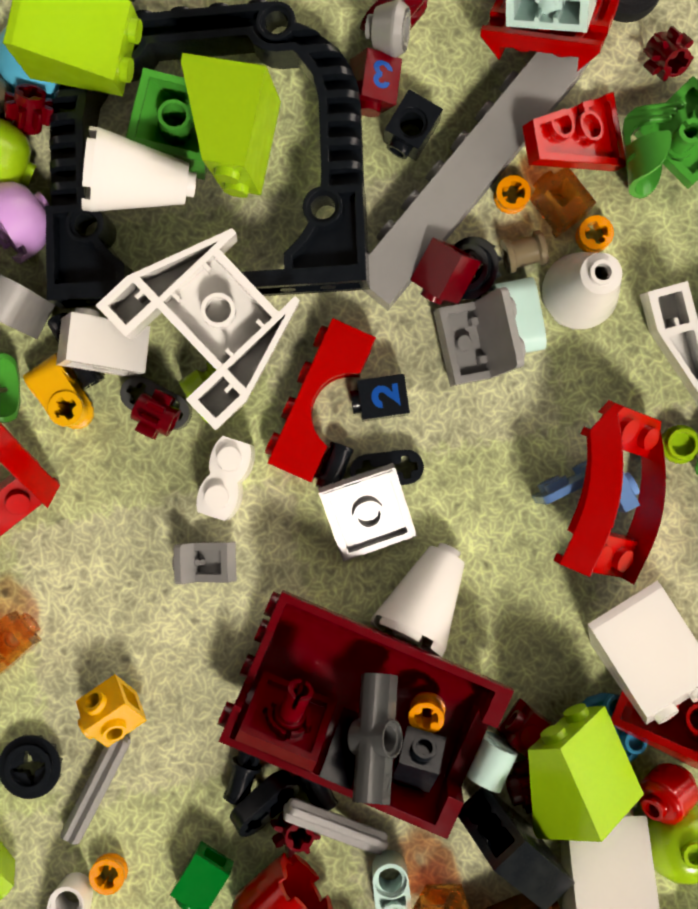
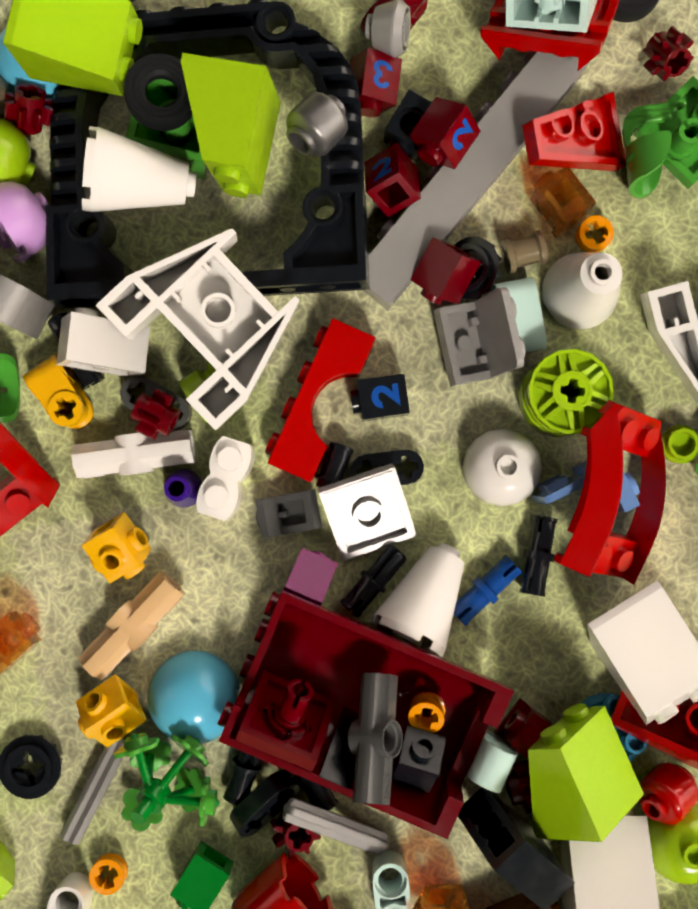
light grey bracket [172,542,237,584] -> none
light orange bush [494,175,531,214] -> none
none -> white piece [71,430,196,478]
none -> tan piece [78,571,186,681]
none -> yellow brick [81,511,152,584]
none -> plant [113,733,220,832]
none -> black tyre [124,54,192,131]
none -> medium azure piece [147,651,240,744]
none -> dark purple cone [164,469,202,508]
none -> dark grey bracket [256,489,322,539]
none -> magenta brick [284,548,338,606]
none -> flat silver head [286,92,348,157]
none -> black axle [340,545,406,618]
none -> dark red brick [364,143,421,217]
none -> dark red brick [410,97,481,169]
none -> blue pin [454,555,523,626]
none -> white cylinder [462,428,542,506]
none -> lime wheel [518,349,614,437]
none -> black pin [520,515,558,597]

